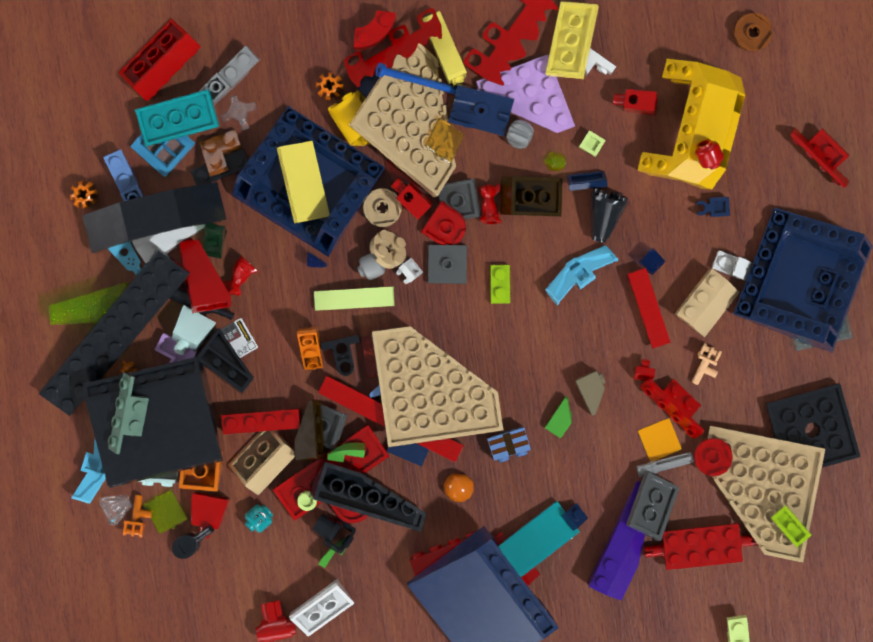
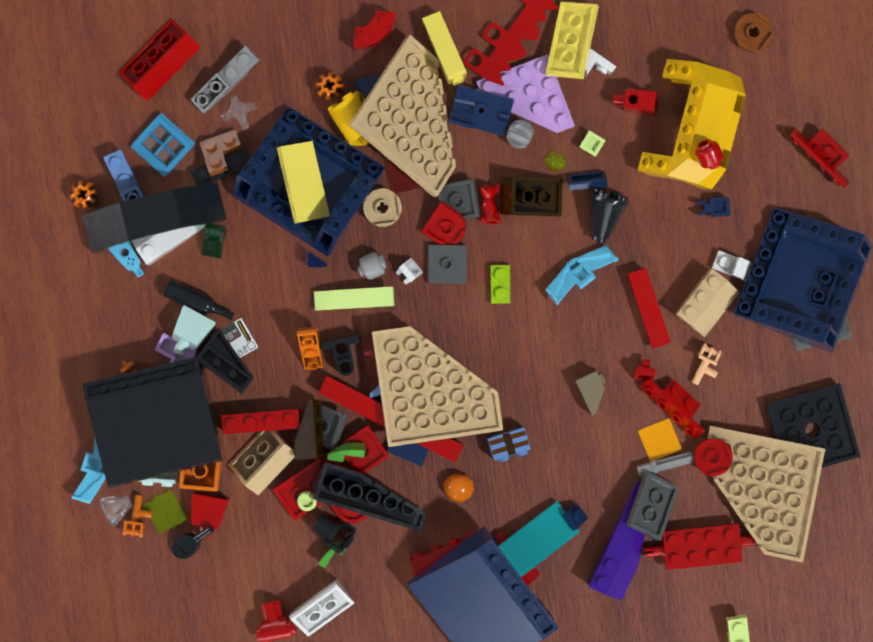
black plate [39,249,190,416] -> none
clear neon green wedge [49,282,129,325] -> none
sand green bracket [108,373,149,454] -> none
teal tile [135,89,220,147] -> none
red slope [179,239,231,313] -> none
red animal [223,255,258,296] -> none
teal head [244,504,273,533] -> none
red piece [344,8,442,87] -> none
tan plate [370,230,406,269] -> none
blue bar [375,63,457,94] -> none
red torso [391,178,433,220] -> none
clear yellow piece [425,118,465,163] -> none
bright green slope [545,396,572,438] -> none
clear blue slope [639,248,666,275] -> none
lime plate [771,505,812,548] -> none

